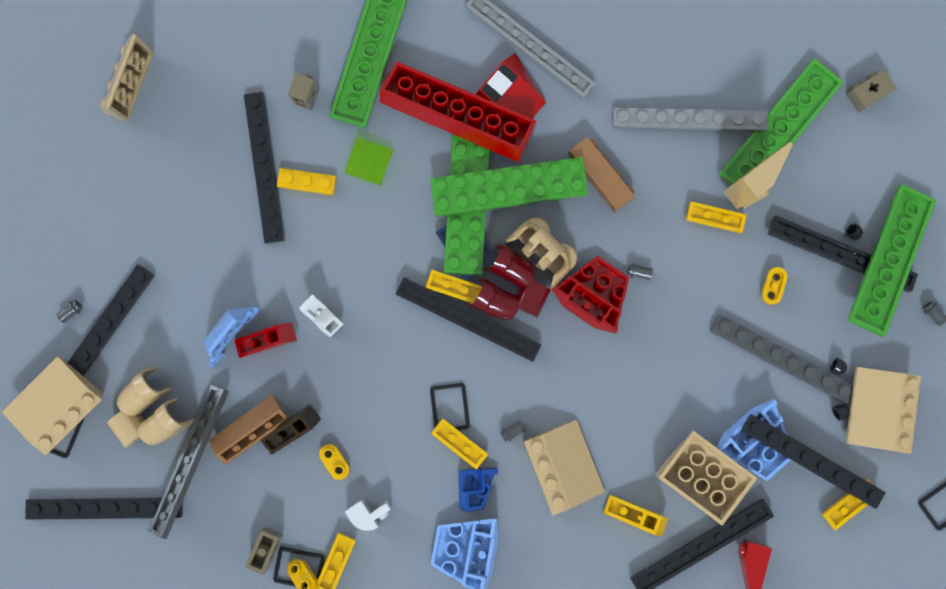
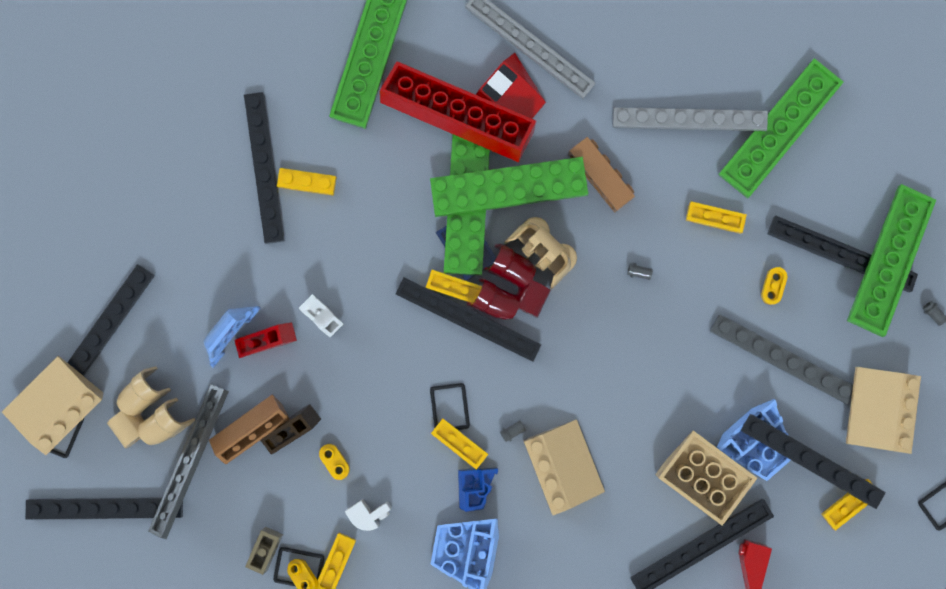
dark grey pin [56,300,83,323] -> none
tan slope [100,34,154,122] -> none
dark tan brick [288,73,319,110] -> none
clear neon green plate [344,137,393,186] -> none
red wedge [552,256,629,334] -> none
yellow slope [603,495,669,536] -> none
tan slope [723,142,793,209] -> none
black hinge [830,358,847,375] -> none
black hinge [832,404,849,421] -> none
black hinge [845,223,863,240] -> none
dark tan brick [846,69,897,113] -> none

